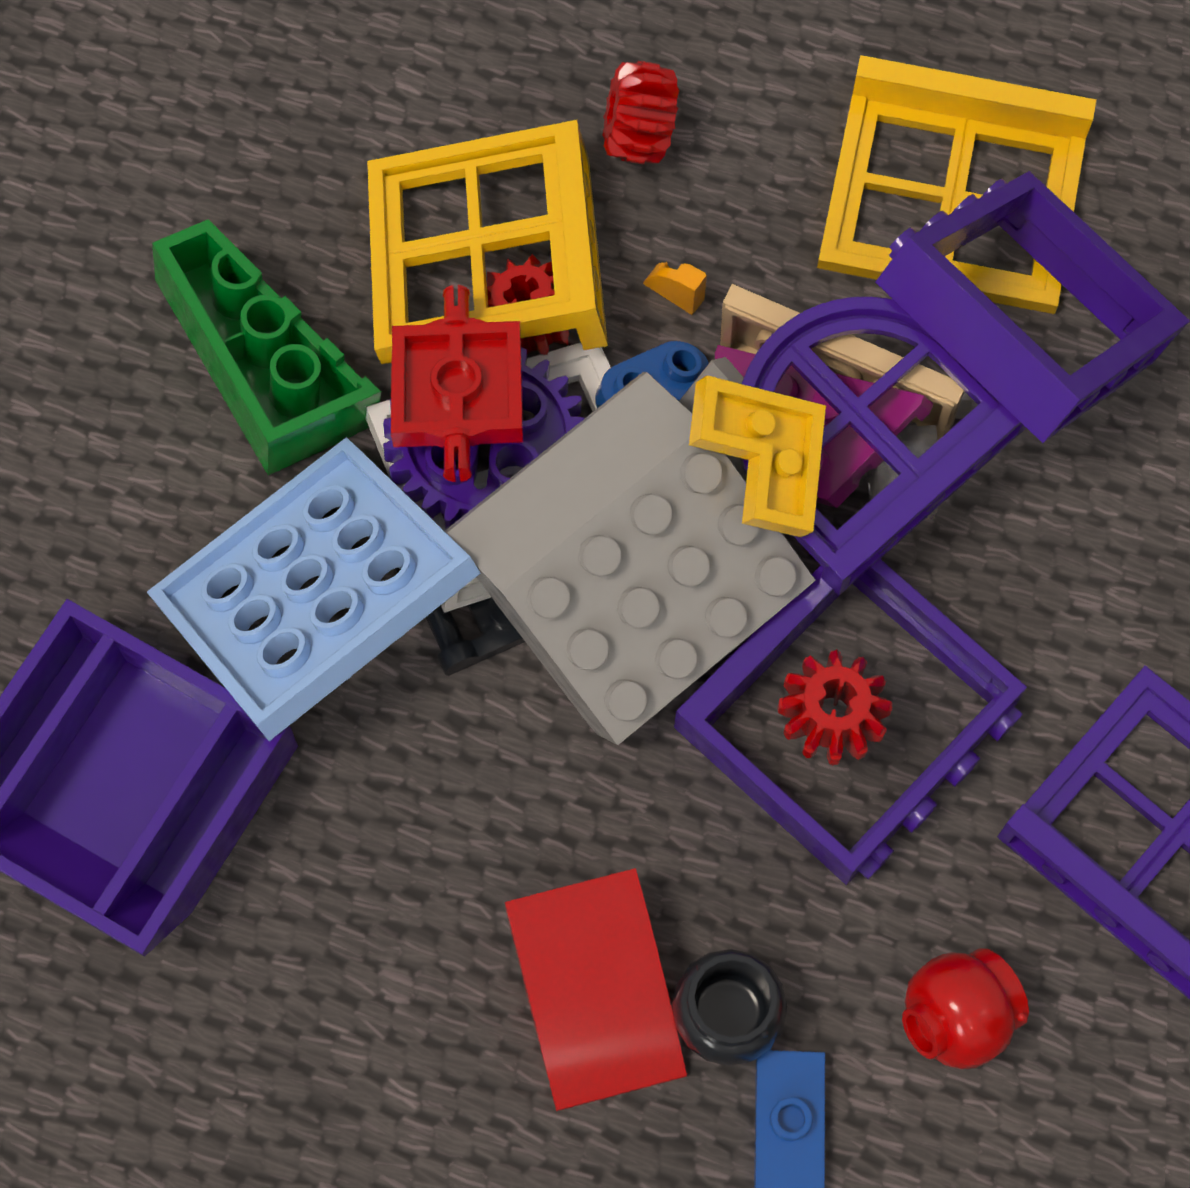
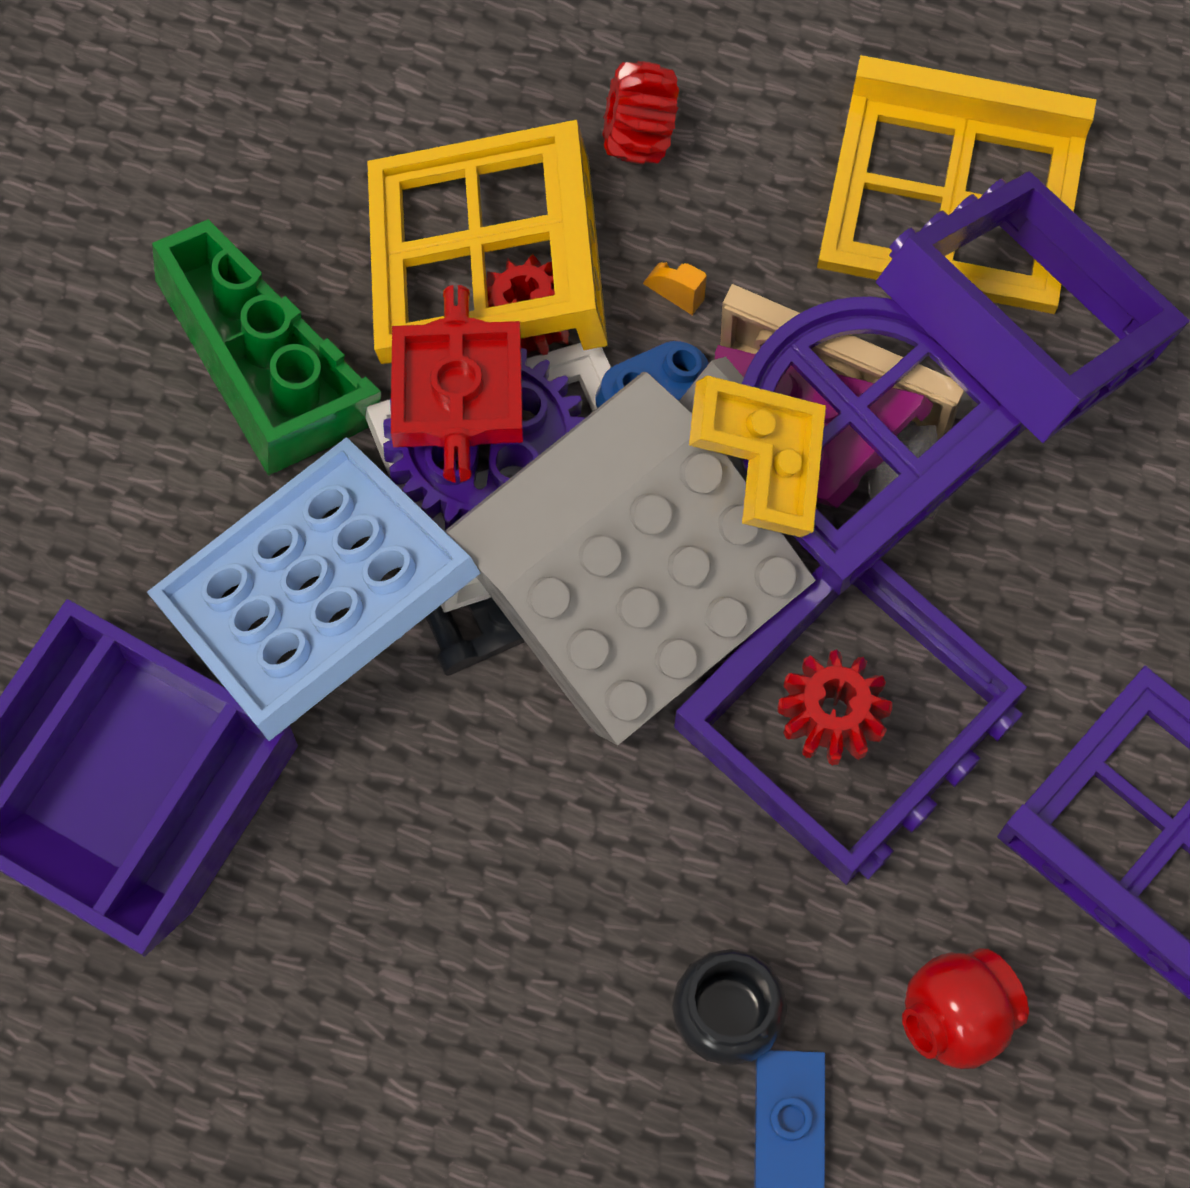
red slope [505,868,687,1112] -> none

